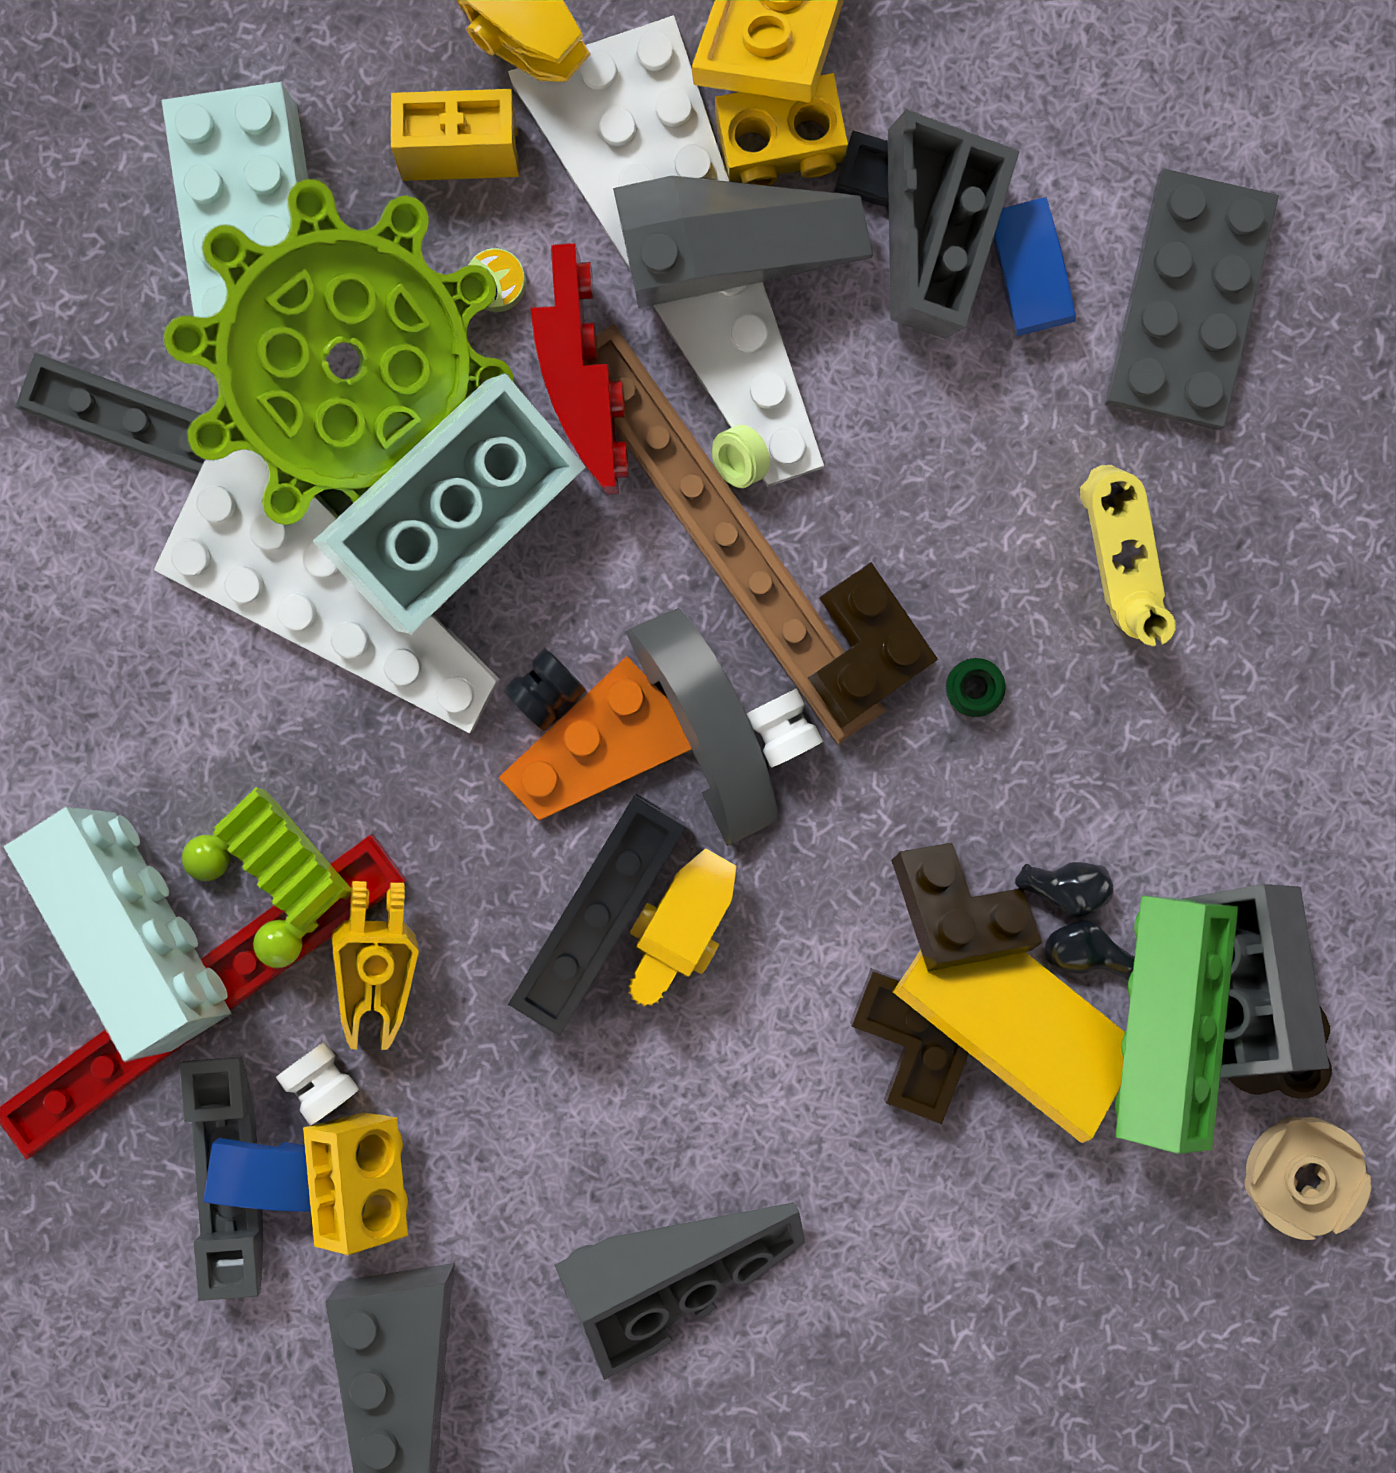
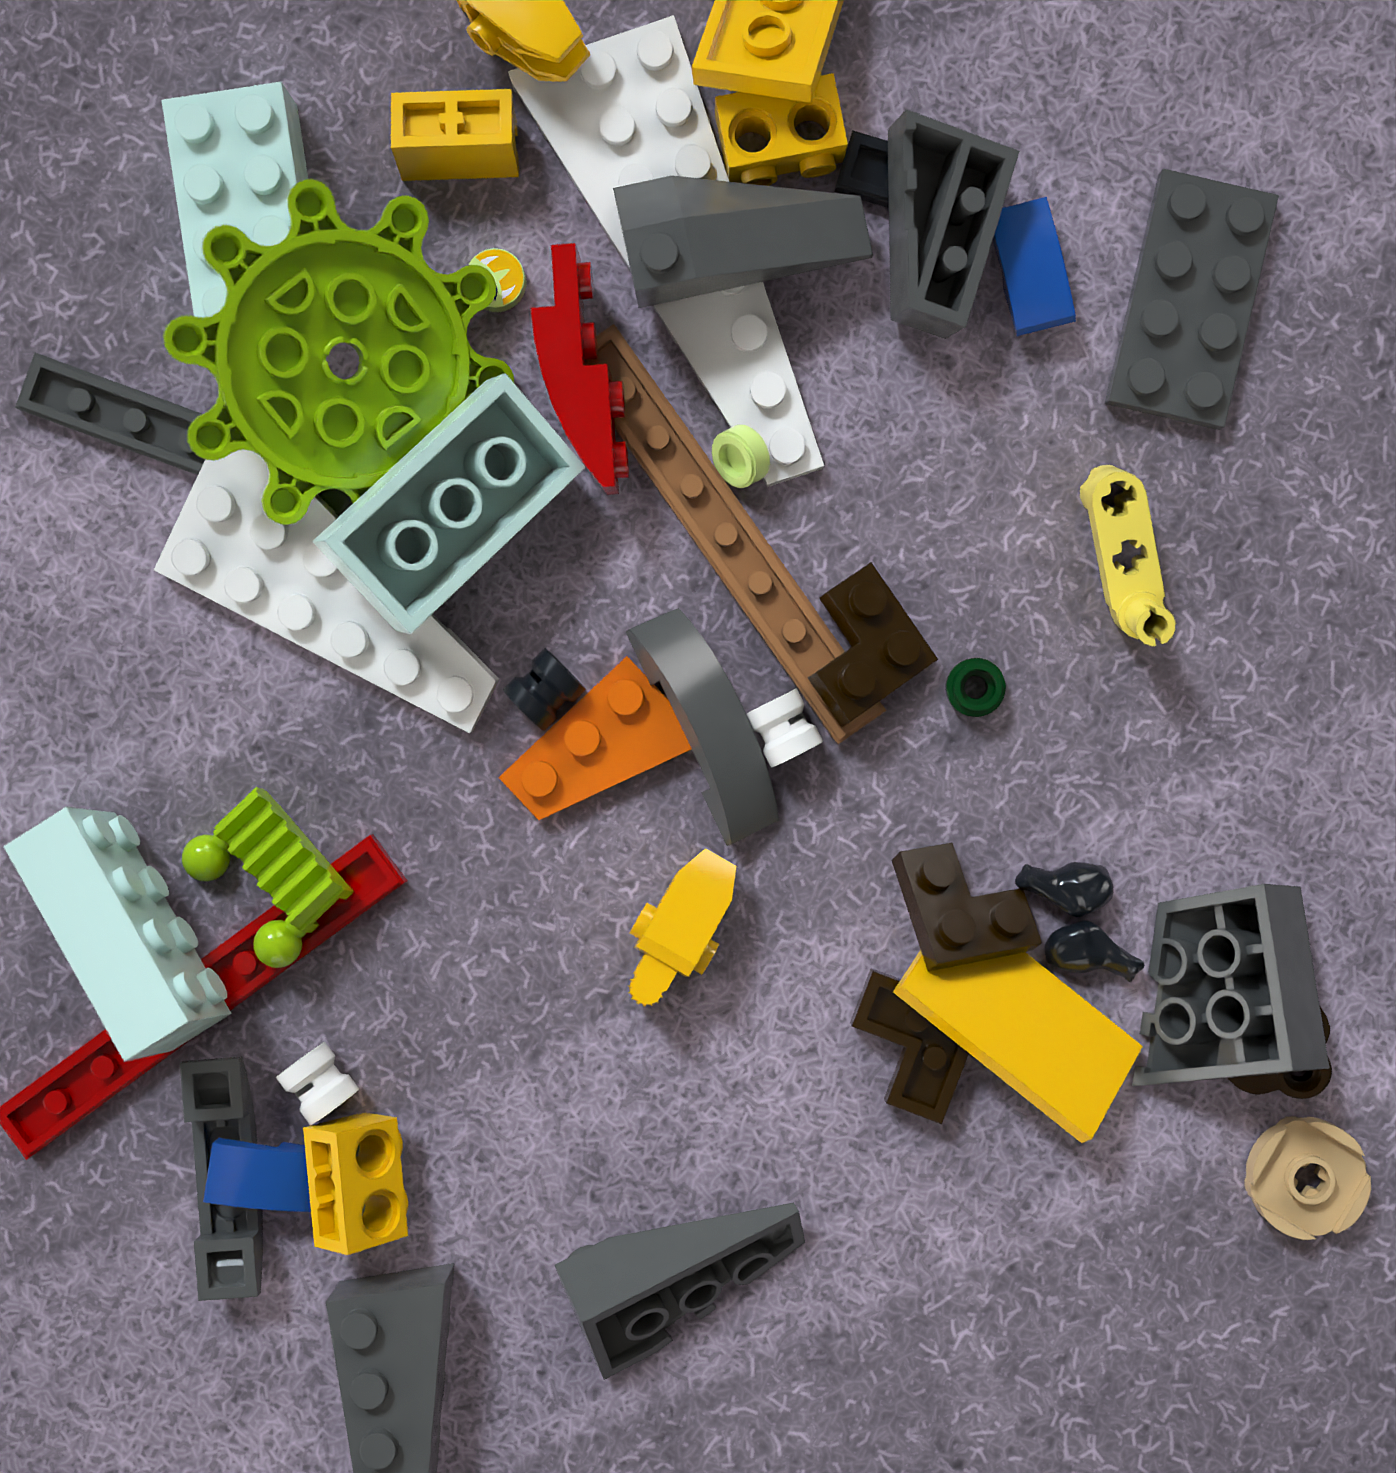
yellow hinge [332,881,419,1050] -> none
black brick [508,793,687,1036] -> none
brick [1115,895,1238,1154] -> none

